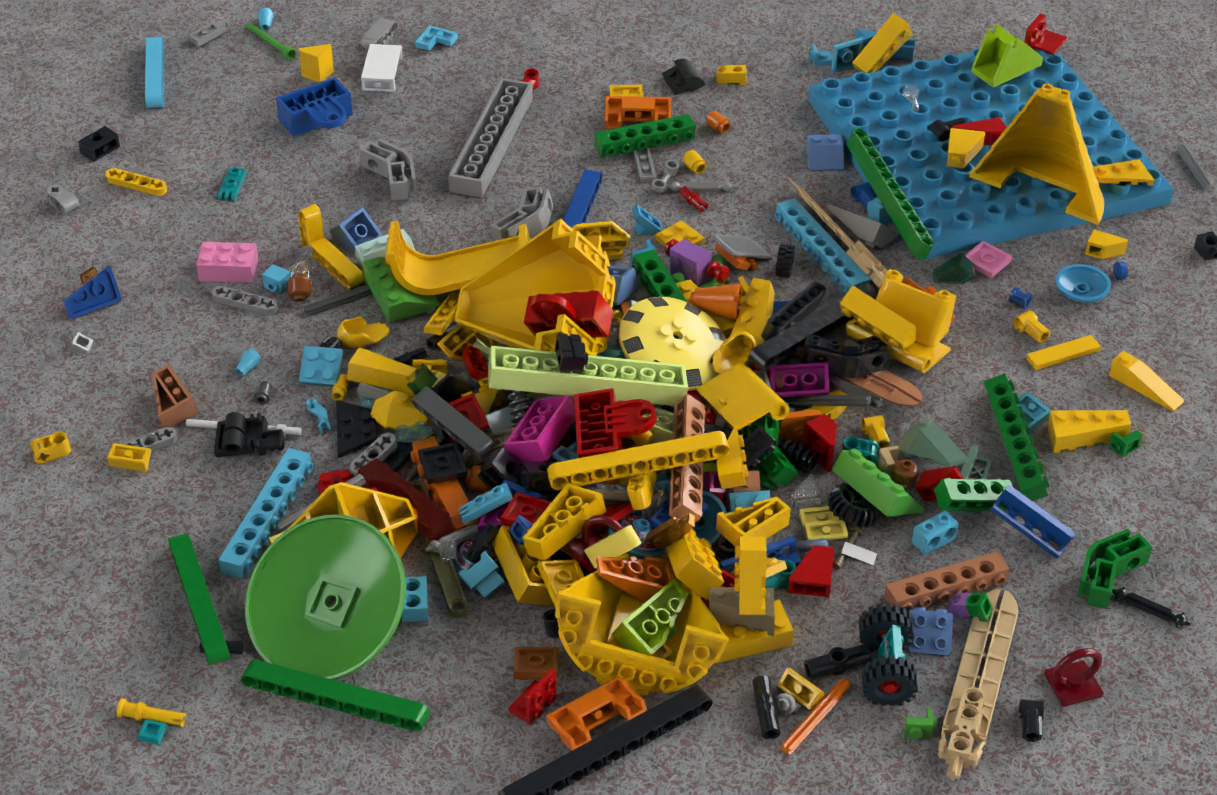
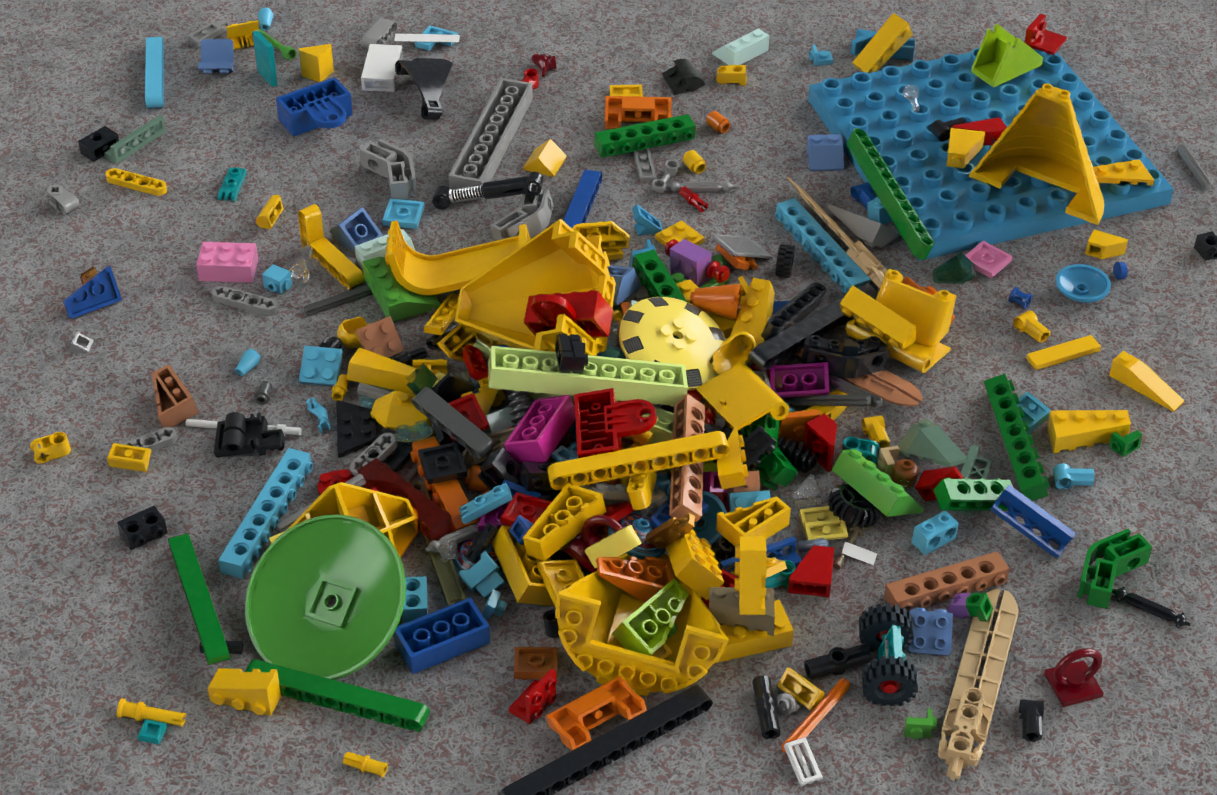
dark orange head [288,273,312,301] -> none
medium azure slope [831,38,863,73] -> none
none -> sand green fence [104,115,166,164]
none -> black brick [117,506,168,550]
none -> medium blue bracket [198,39,234,74]
none -> yellow wedge [208,668,281,716]
none -> yellow hinge [227,20,259,50]
none -> teal tile [252,30,278,87]
none -> yellow brick [256,195,284,229]
none -> yellow axle [343,752,388,777]
none -> nougat plate [355,316,405,358]
none -> medium azure plate [382,198,425,229]
none -> white sticker [394,34,460,42]
none -> blue brick [394,597,490,674]
none -> black panel [395,58,453,120]
none -> black piece [432,172,544,209]
none -> medium azure tile [482,589,507,619]
none -> yellow slope [523,139,566,177]
none -> dark red animal [532,53,557,77]
none -> light aqua slope [712,28,769,65]
none -> white tile [784,737,823,786]
none -> medium azure piece [1053,463,1095,489]

